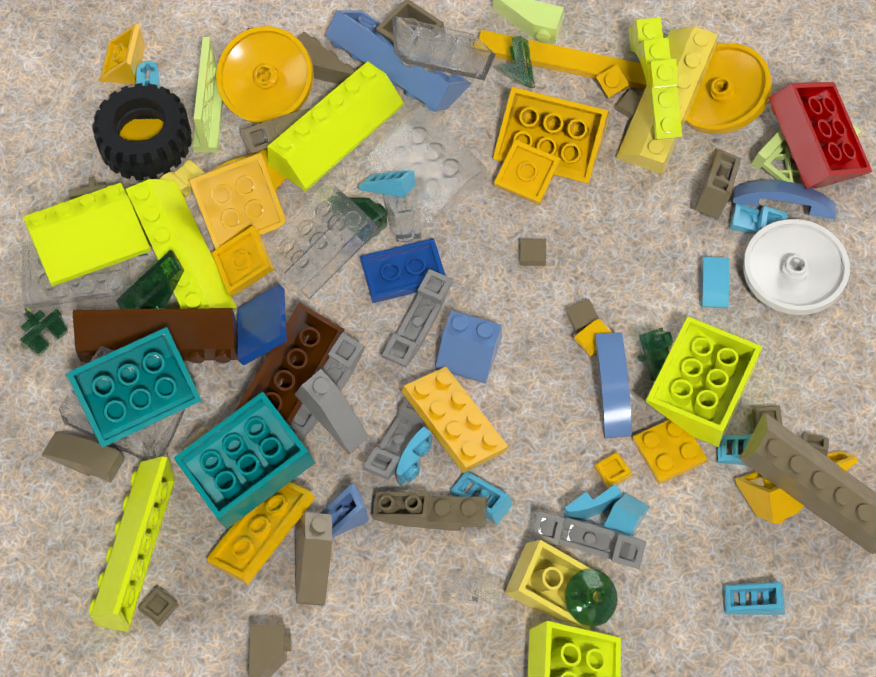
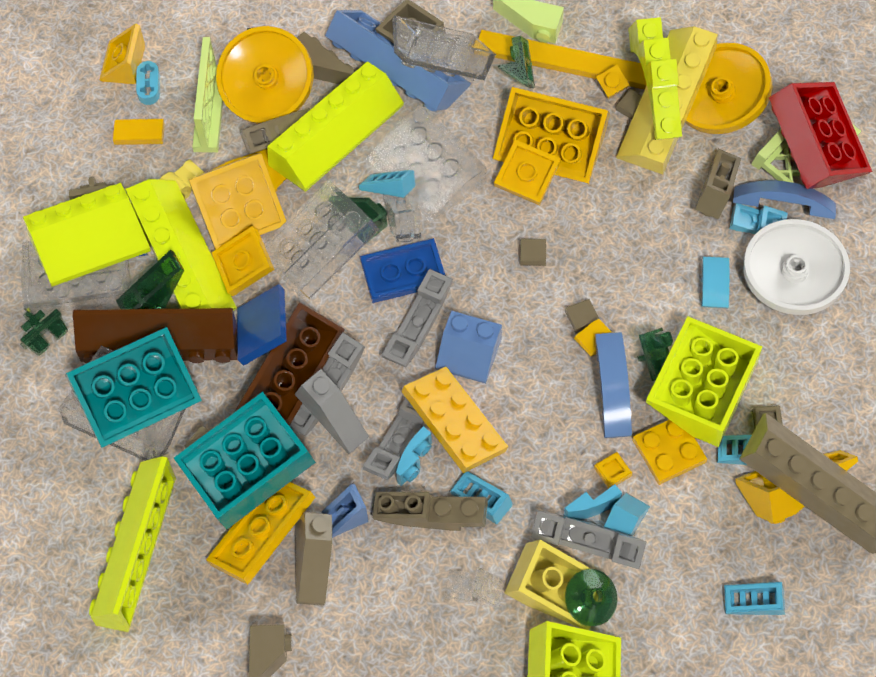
dark tan slope [42,432,124,483] -> none
black tyre [92,83,192,180] -> none
dark tan tile [138,586,179,627] -> none
dark tan tile [801,432,829,457] -> none

